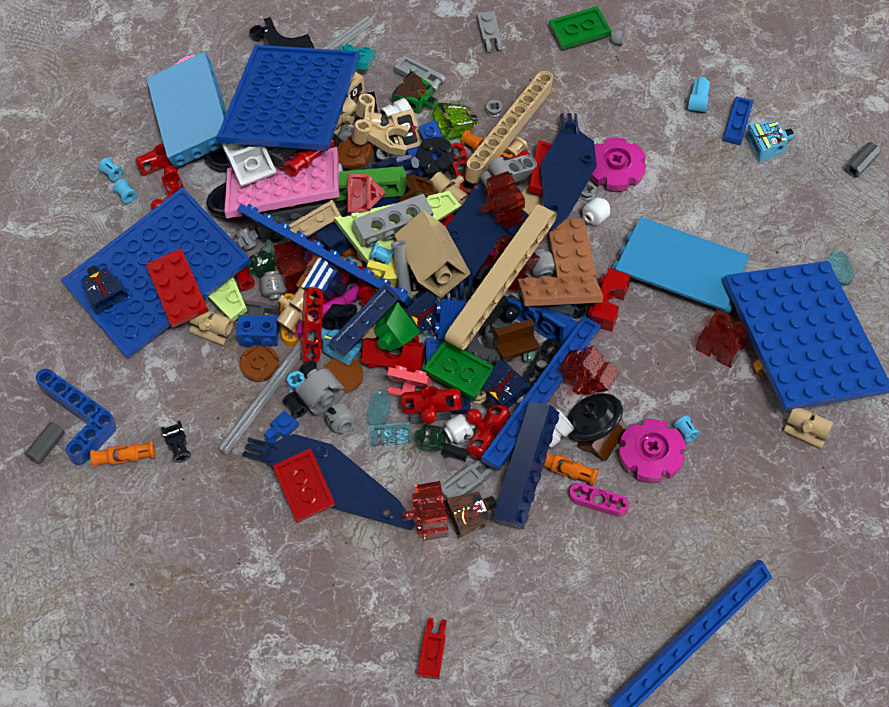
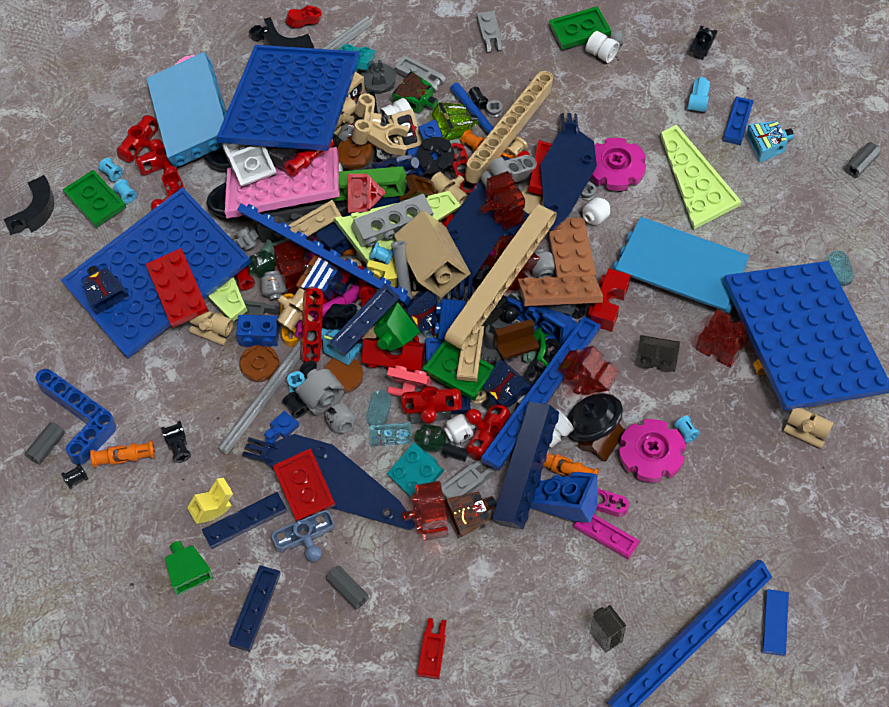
none -> black arch [3,175,54,235]
none -> black bush [61,463,88,489]
none -> green plate [62,170,127,228]
none -> red piece [117,115,163,162]
none -> green torso [165,541,214,596]
none -> light yellow brick [187,478,233,524]
none -> dark blue plate [202,492,287,549]
none -> dark blue plate [229,565,281,652]
none -> sand blue piece [272,511,335,562]
none -> red piece [285,5,322,28]
none -> dark grey axle [326,566,369,610]
none -> dark grey plate [361,60,396,93]
none -> teal plate [387,442,445,502]
none -> blue piece [450,82,494,135]
none -> tan tile [457,326,484,382]
none -> black pin [469,86,488,109]
none -> blue wedge [530,472,597,523]
none -> green piece [533,327,549,367]
none -> dark pink tile [574,514,639,560]
none -> white wheel [586,31,619,63]
none -> clear smoke piece [590,605,626,653]
none -> clear smoke piece [635,335,680,372]
none -> yellowish green wing [661,125,741,229]
none -> black hips [690,26,718,60]
none -> blue tile [763,589,789,656]

